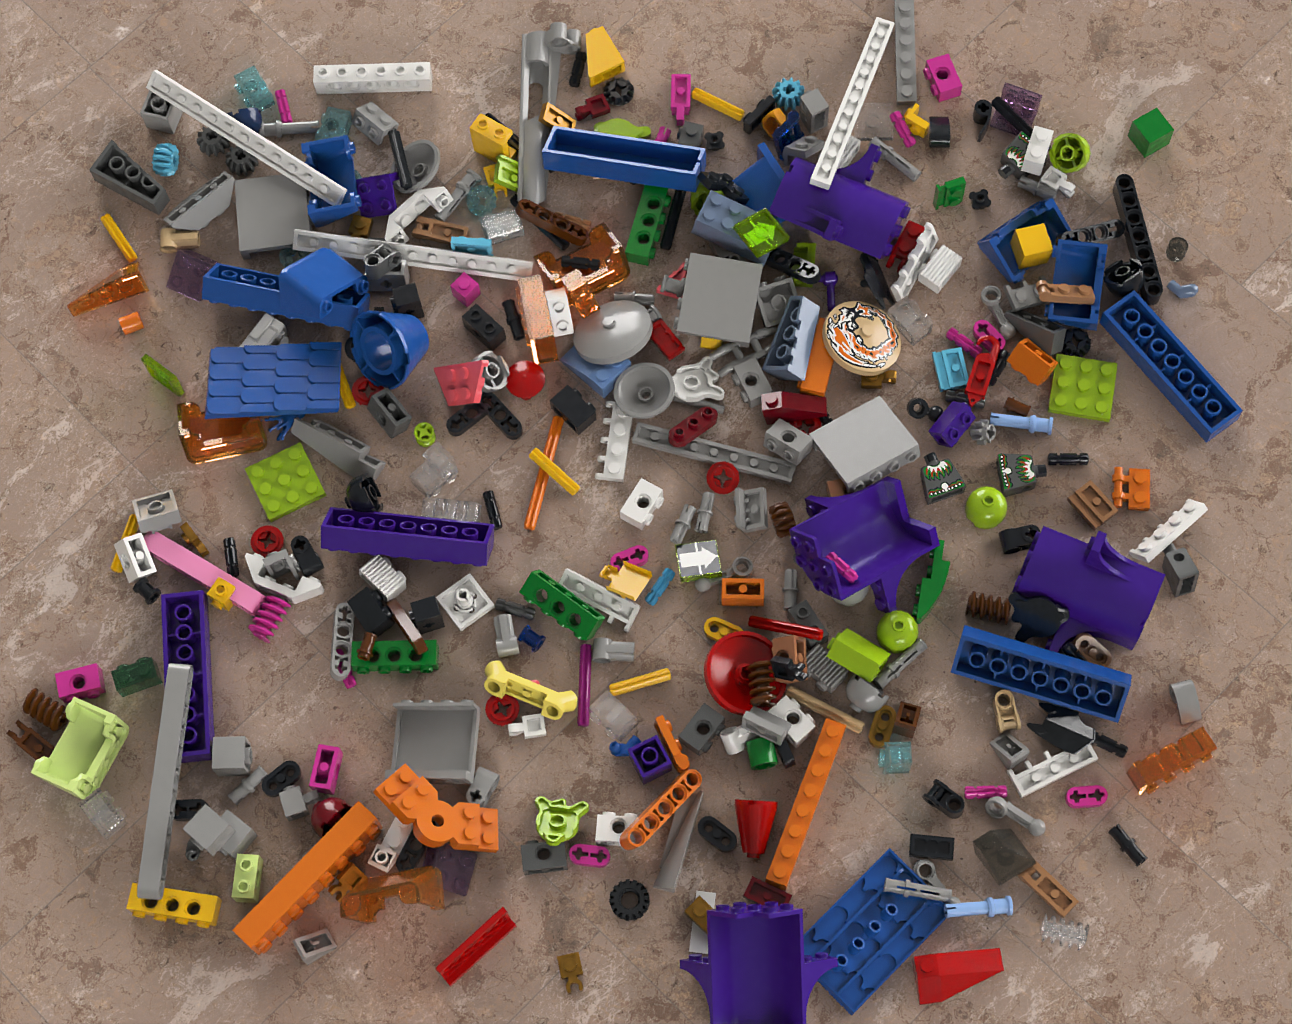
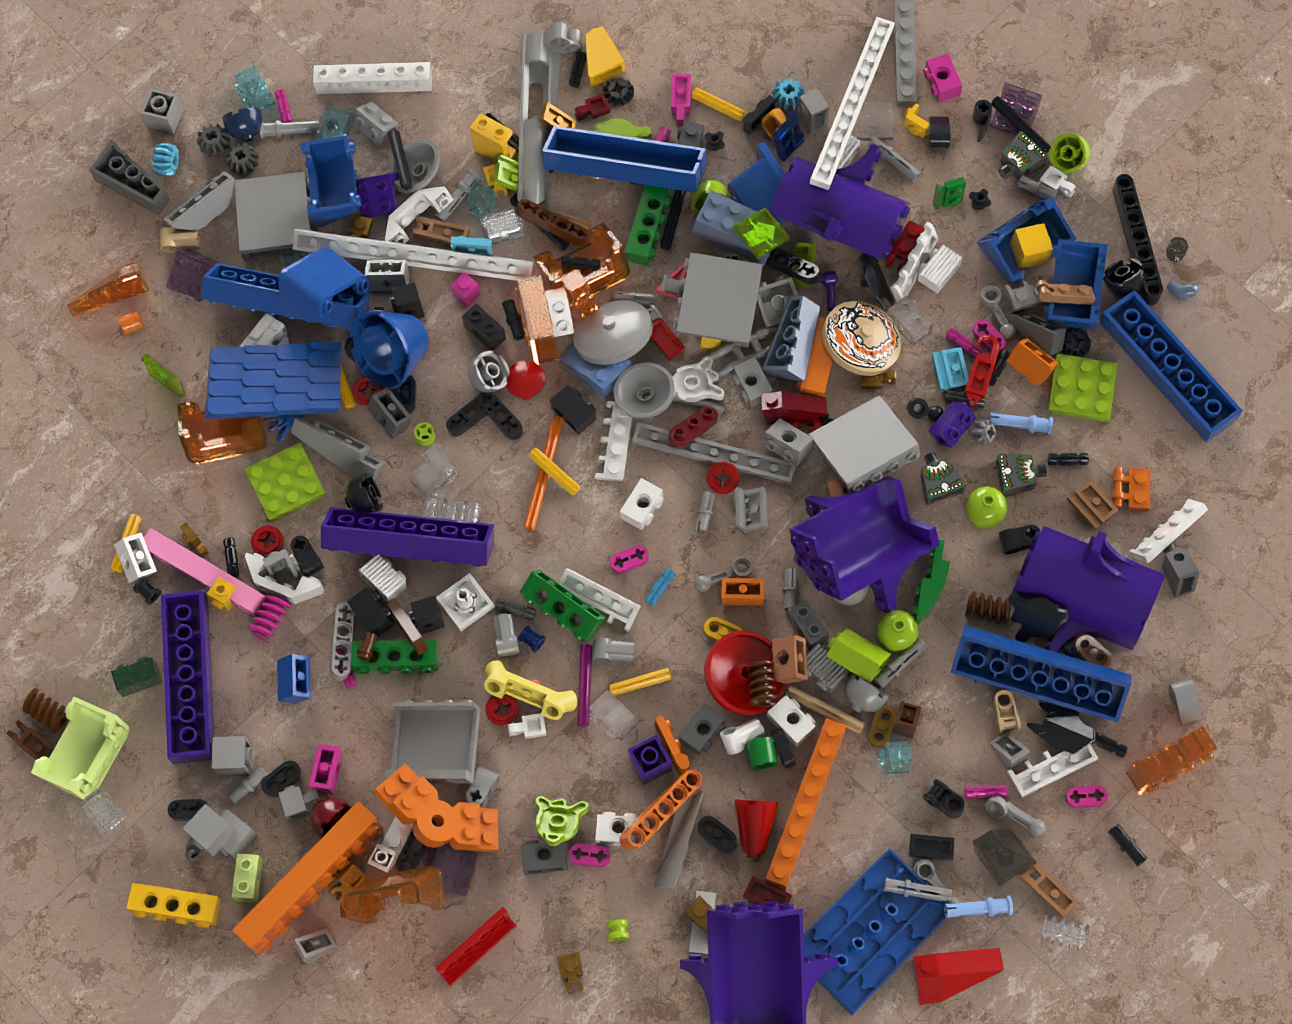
dark pink brick [55,663,106,704] -> none
yellow axle [100,213,138,263] -> none
light grey brick [132,489,182,534] -> none
light grey beam [137,663,193,900] -> none
white plate [146,70,347,206] -> none
dark grey piece [363,243,402,280] -> none
coral wing [434,360,489,406] -> none
black axle [483,490,503,530] -> none
yellow piece [599,561,652,601] -> none
blue arm [609,735,641,757] -> none
black tyre [609,879,650,921] -> none
light grey axle [670,504,697,545] -> none
tile [675,539,722,582] -> none
black plate [697,171,749,205] -> none
light grey panel [742,706,791,746] -> none
red axle [748,615,824,641] -> none
reddish brown gear [769,501,796,538] -> none
black plate [770,656,809,681] -> none
light grey bracket [783,136,824,166] -> none
dark pink axle [826,552,858,583] -> none
dark pink axle [889,111,916,148] -> none
reddish brown pin [1003,397,1031,417] -> none
white brick [1021,126,1054,176] -> none
black beam [1055,219,1125,245] -> none
green head [1128,108,1174,158] -> none
none -> blue brick [277,654,310,704]
none -> black plate [395,375,417,414]
none -> lime wheel [606,919,630,942]

